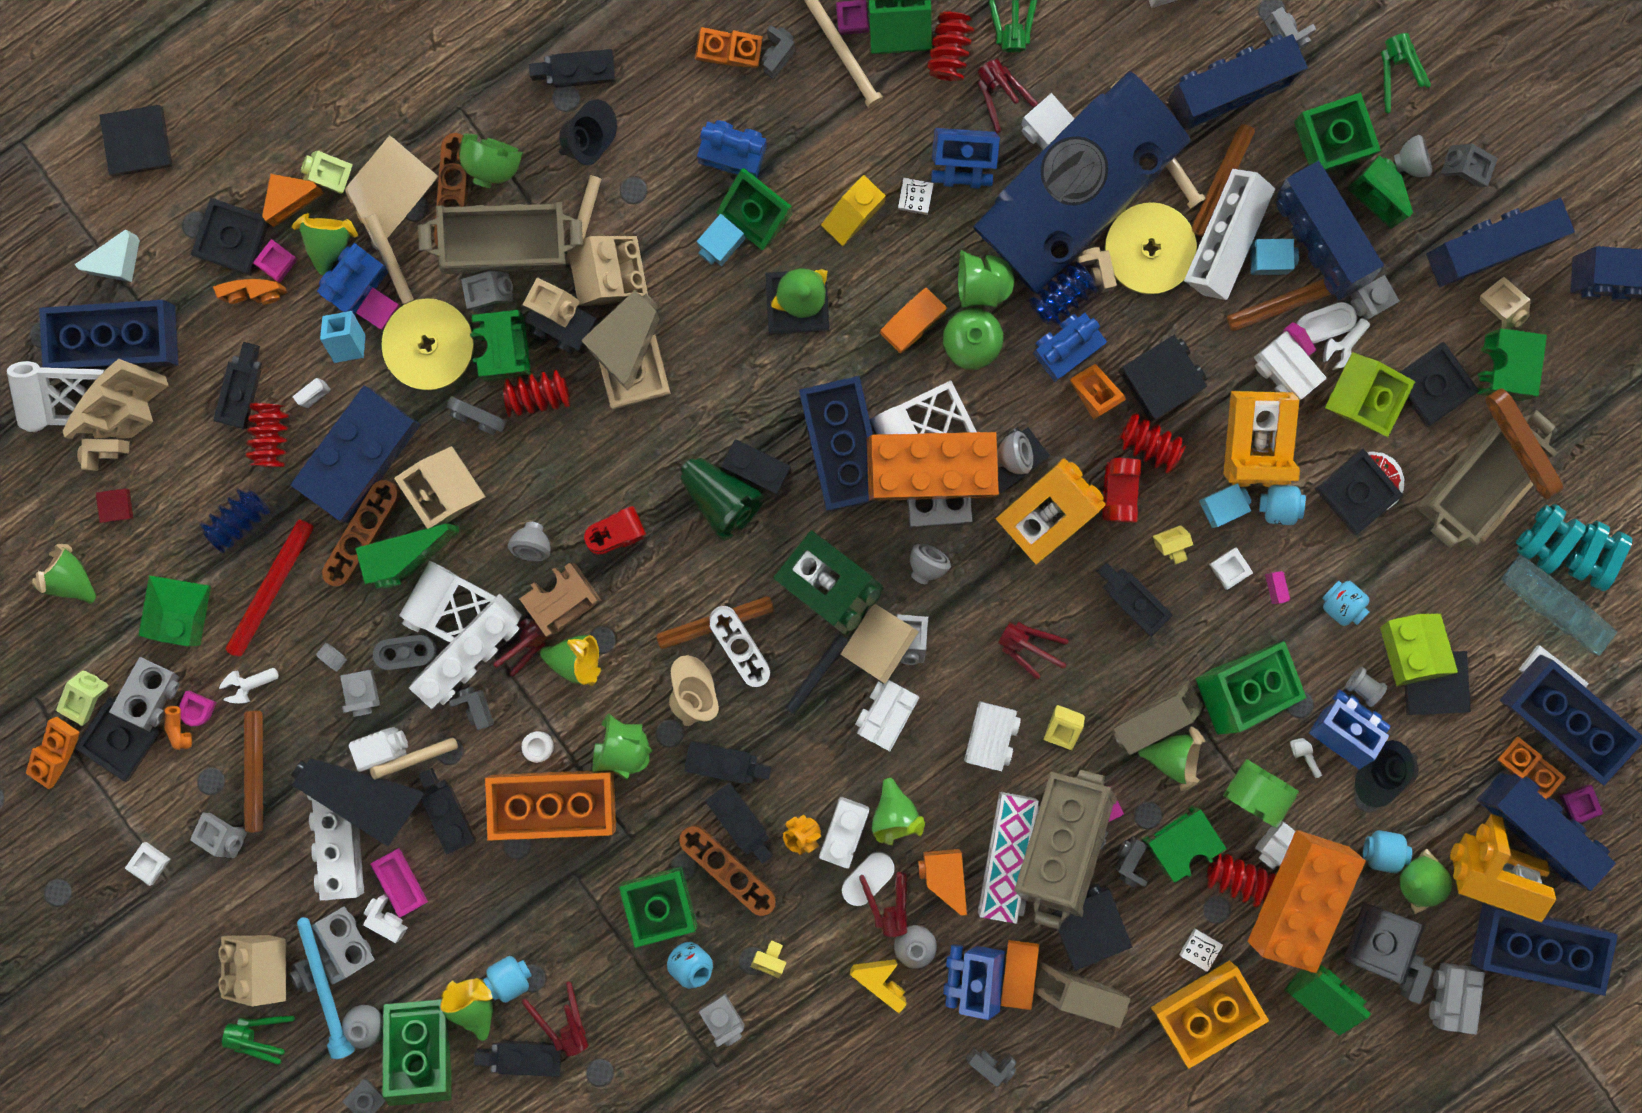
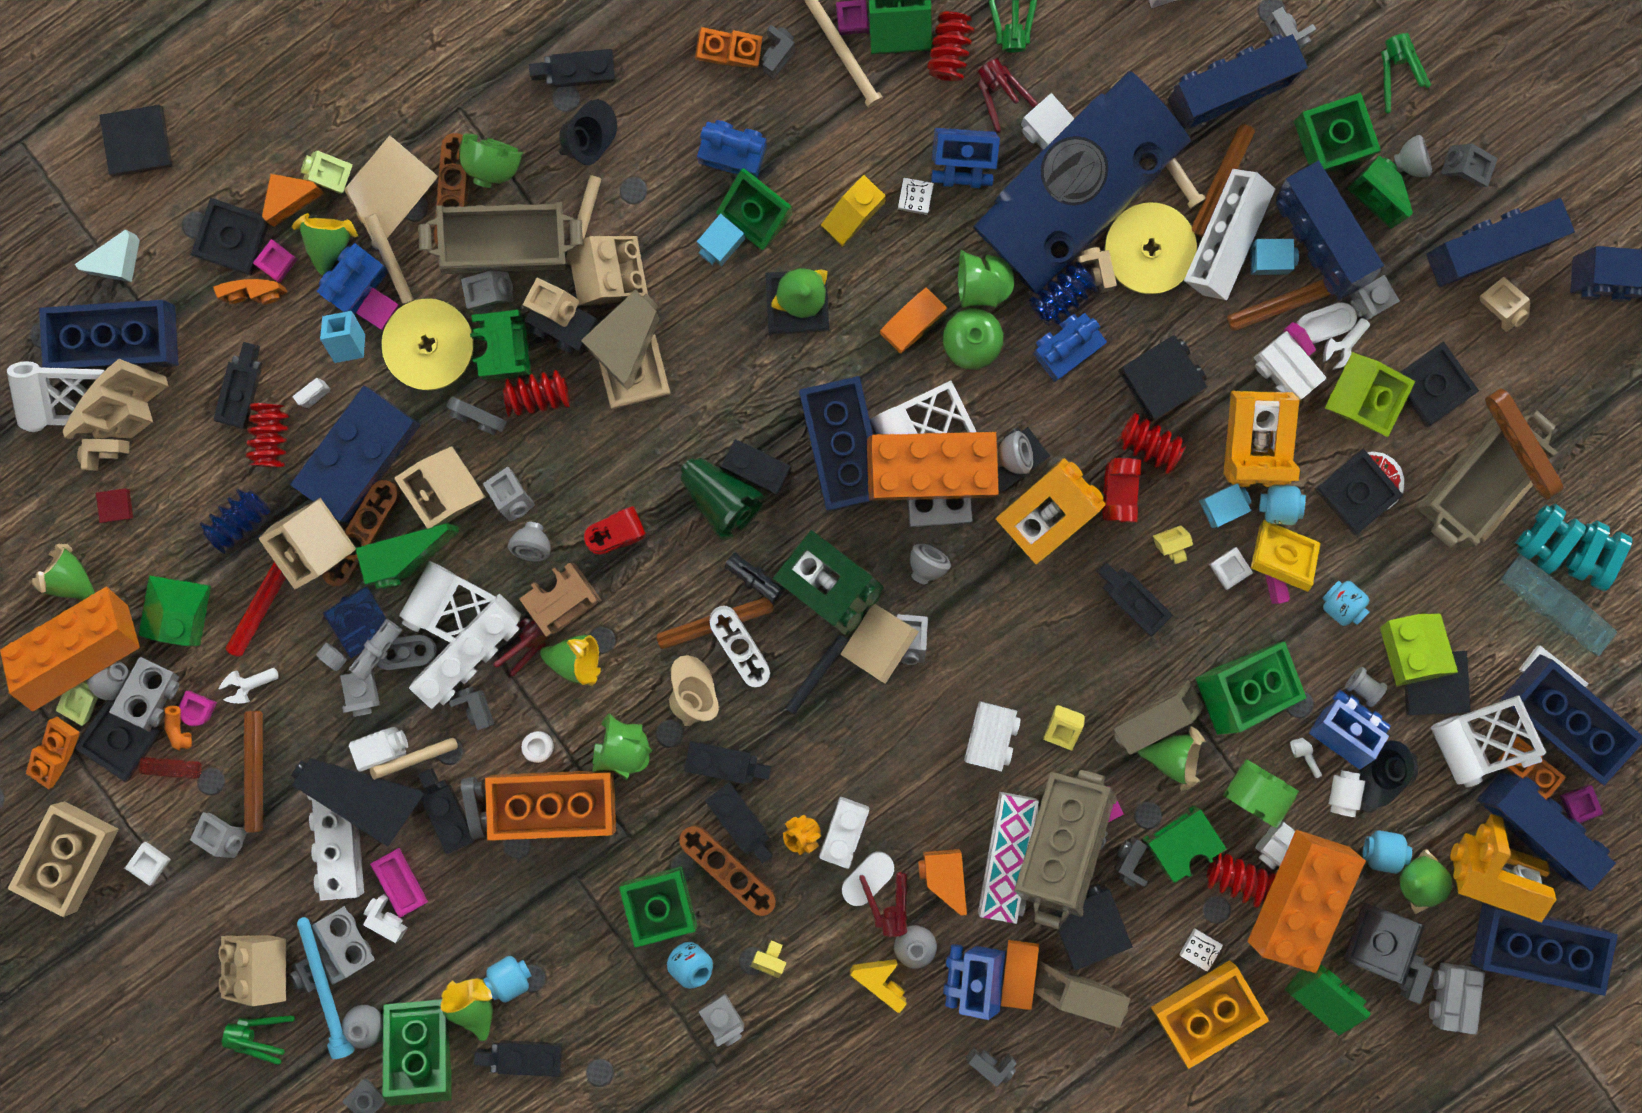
dark red plant [521,981,589,1057] -> none
white brick [855,680,919,751] -> none
bright green hat [872,778,925,845] -> none
dark red plant [998,622,1069,679] -> none
orange slope [1069,364,1126,420] -> none
green piece [1477,328,1547,401] -> none
none -> orange brick [0,586,140,712]
none -> tan brick [8,801,119,917]
none -> light grey brick [86,661,130,700]
none -> clear red axle [139,757,202,779]
none -> tan slope [258,498,355,590]
none -> clear blue piece [323,586,387,658]
none -> light grey pin [349,619,402,680]
none -> dark grey plate [461,776,487,839]
none -> light grey bracket [483,467,535,522]
none -> black pin [724,552,784,604]
none -> yellow tile [1251,520,1320,592]
none -> white brick [1329,770,1365,817]
none -> white piece [1431,695,1546,787]

